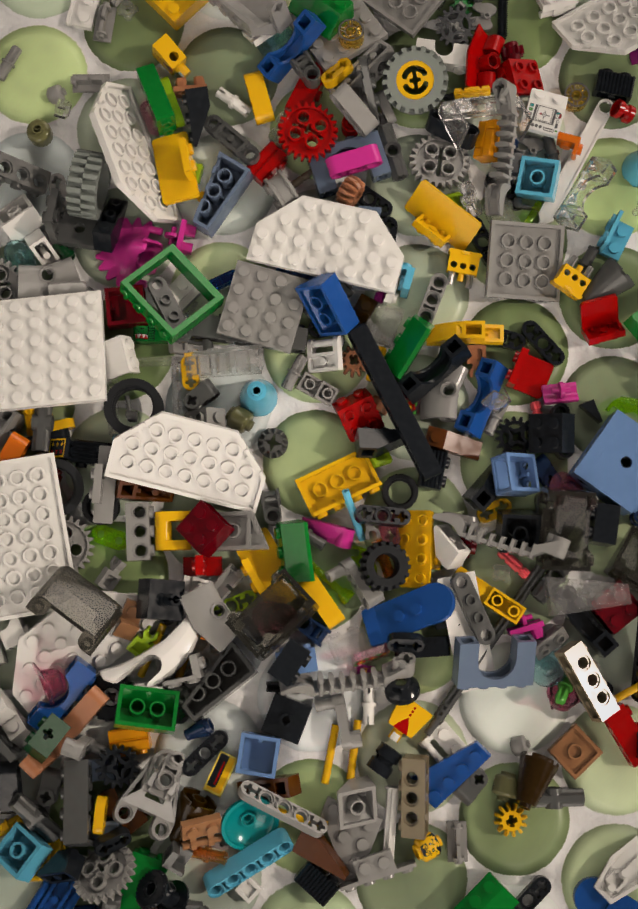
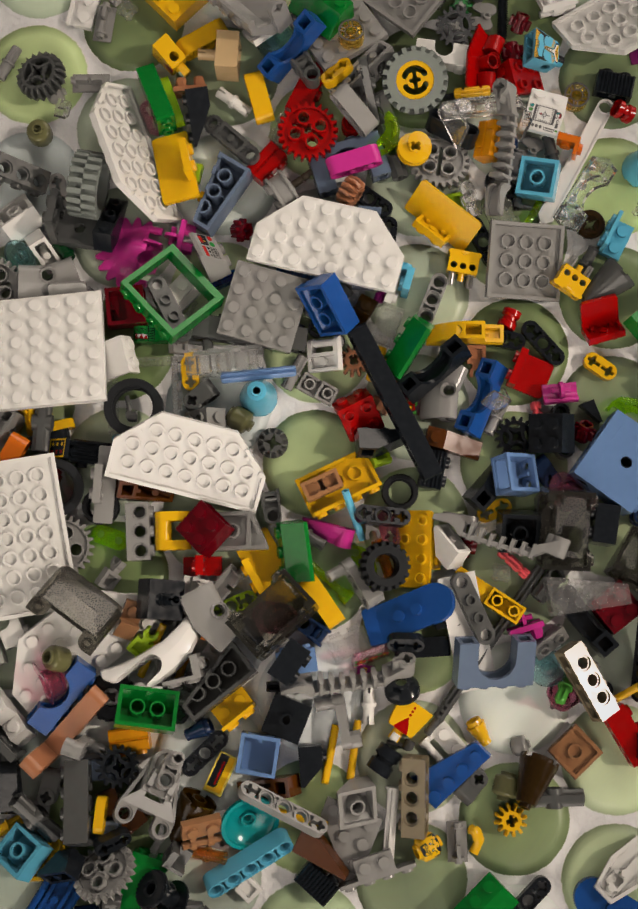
dark green brick [23,713,71,764] -> none
none -> dark grey gear [16,51,67,101]
none -> olive head [42,645,73,673]
none -> yellow beam [176,18,228,61]
none -> light grey slope [188,232,232,283]
none -> tan brick [198,30,242,82]
none -> yellow bracket [211,686,256,732]
none -> medium blue axle [220,365,297,384]
none -> dark red gear [230,218,253,242]
none -> black slope [298,744,327,788]
none -> medium nougat brick [300,468,344,504]
none -> clear neon green piece [376,111,400,156]
none -> dark grey hand [386,738,415,751]
none -> yellow piece [396,131,432,167]
none -> yellow cone [466,716,492,747]
none -> yellow arm [467,824,485,856]
none -> red wheel [497,307,522,332]
none -> dark red gear [508,11,532,35]
none -> medium azure torso [522,27,565,73]
none -> dark brown gear [574,210,605,240]
none -> dark red gear [575,420,597,444]
none -> yellow beam [582,352,617,381]

